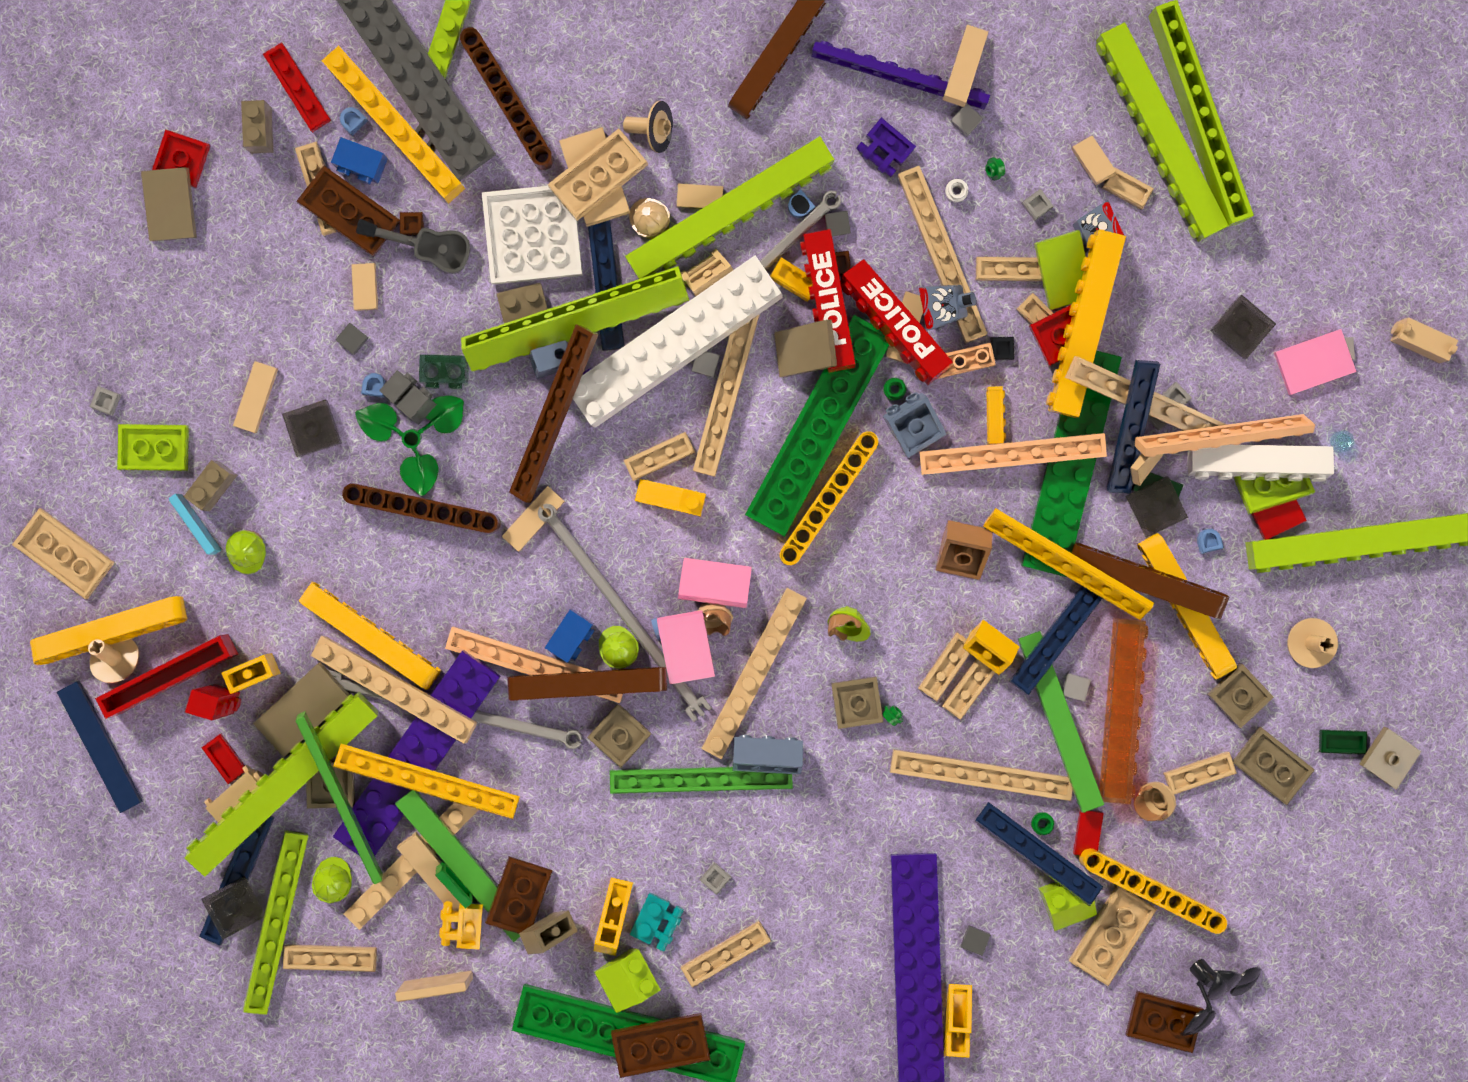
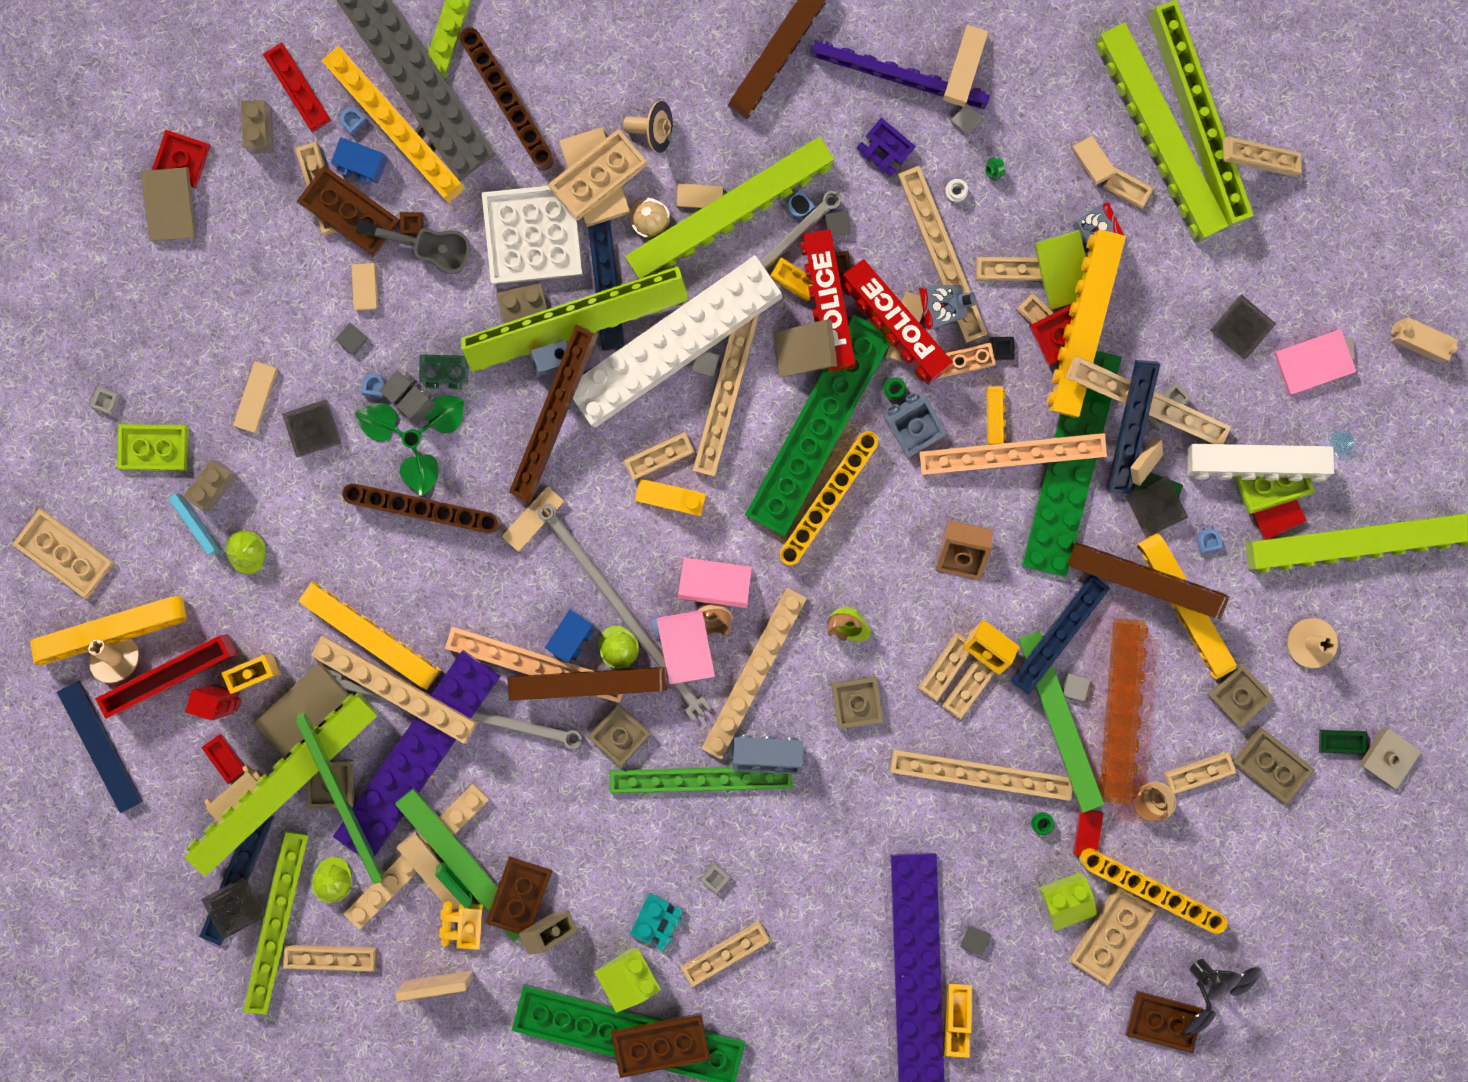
yellow tile [333,743,520,819] -> none
yellow slope [593,878,633,956] -> none
tan plate [681,249,733,297] -> none
green plate [882,705,903,726] -> none
dark blue tile [975,802,1103,906] -> none
yellow tile [983,508,1154,620] -> none
light grey tile [1021,188,1054,221] -> none
light nougat plate [1135,414,1315,457] -> none
none -> tan tile [1223,136,1302,177]

